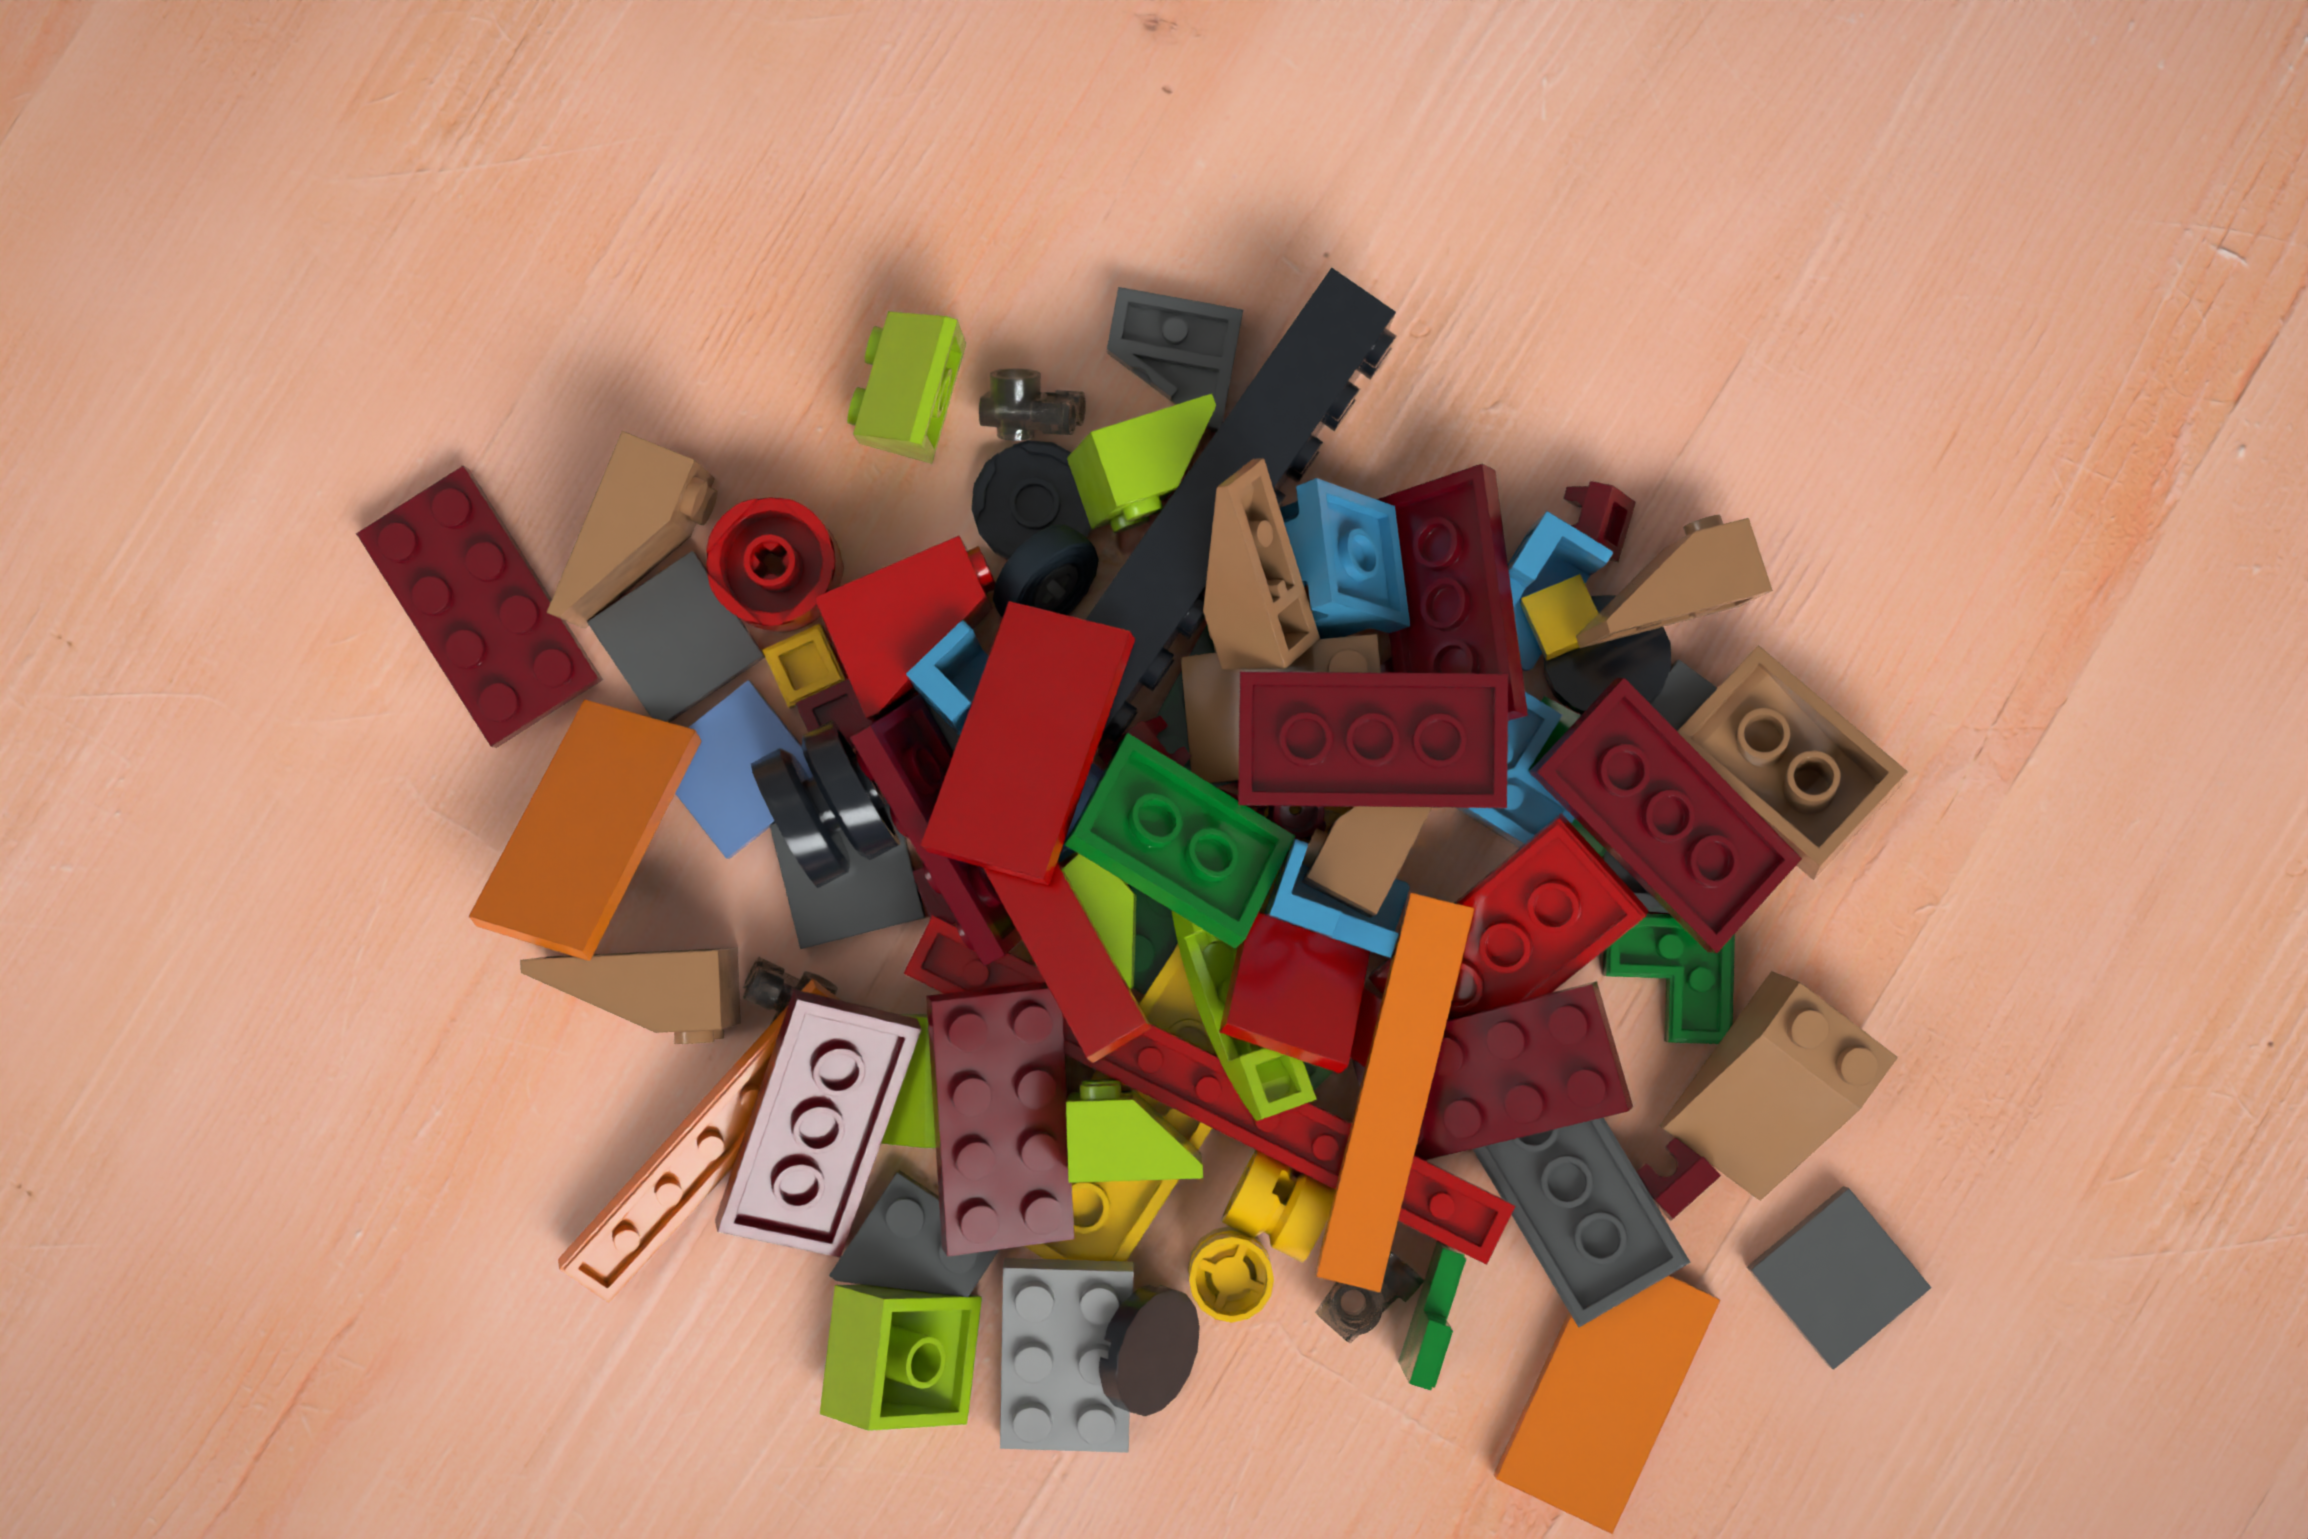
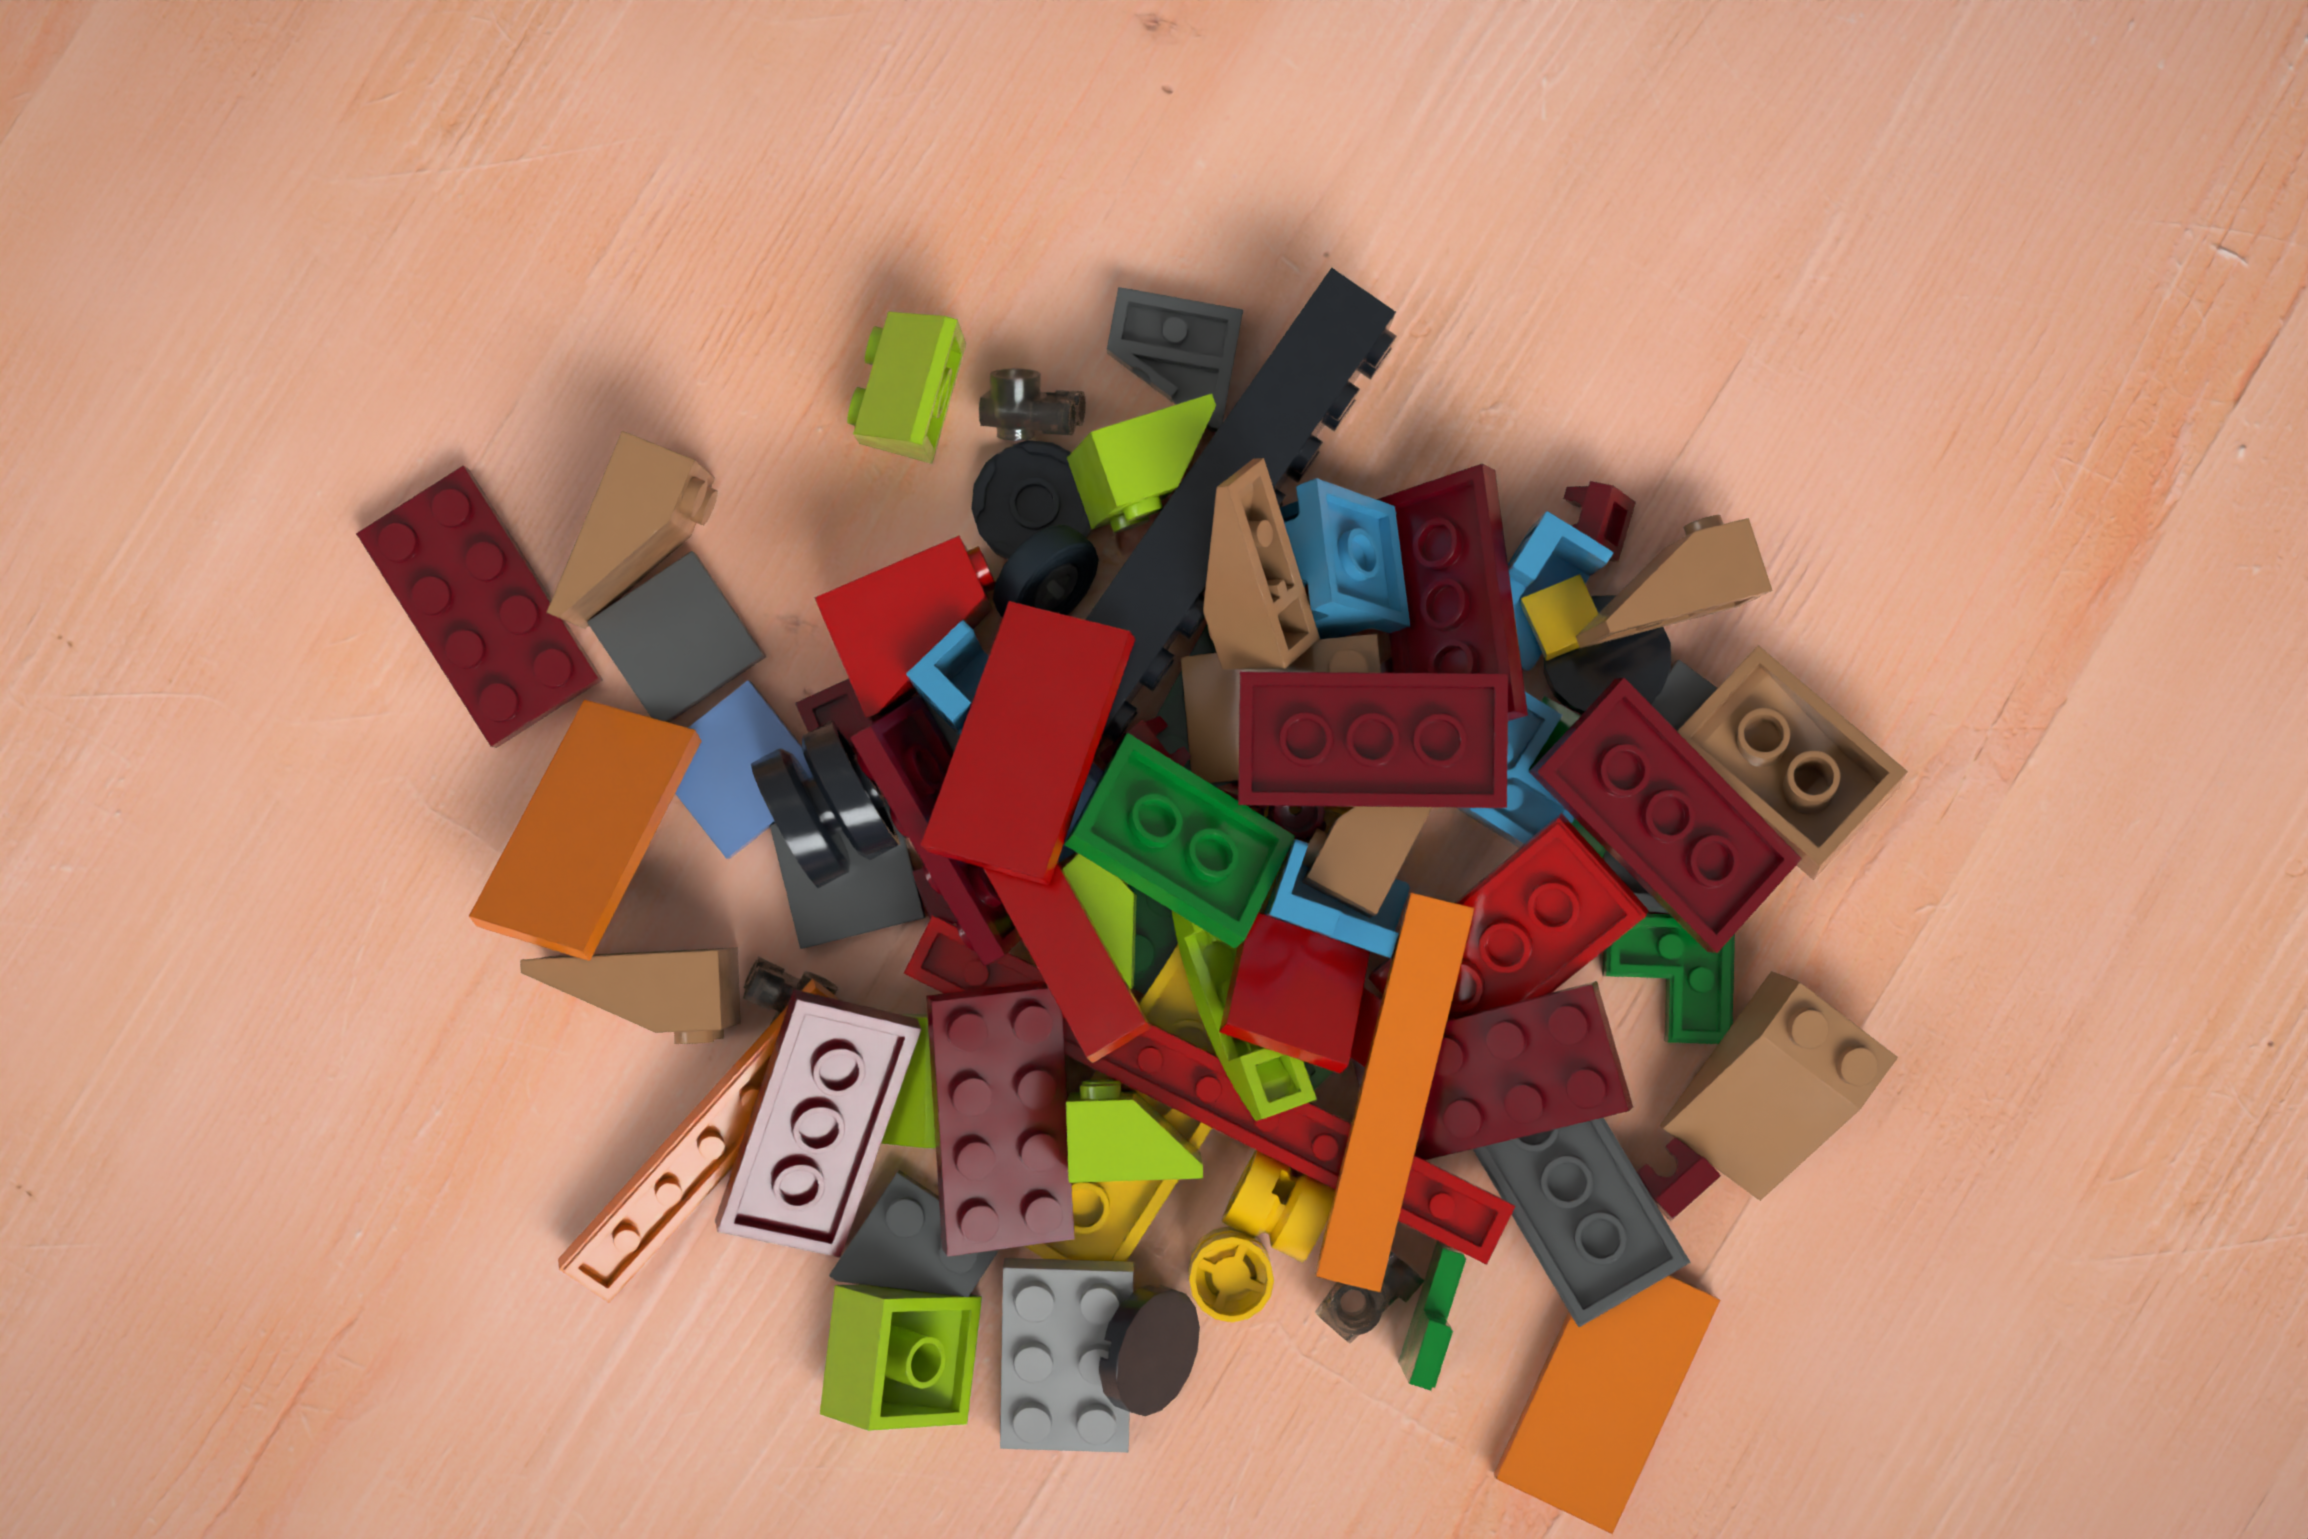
red brick [706,497,844,633] -> none
yellow tile [762,624,846,709] -> none
dark grey tile [1746,1186,1932,1370] -> none

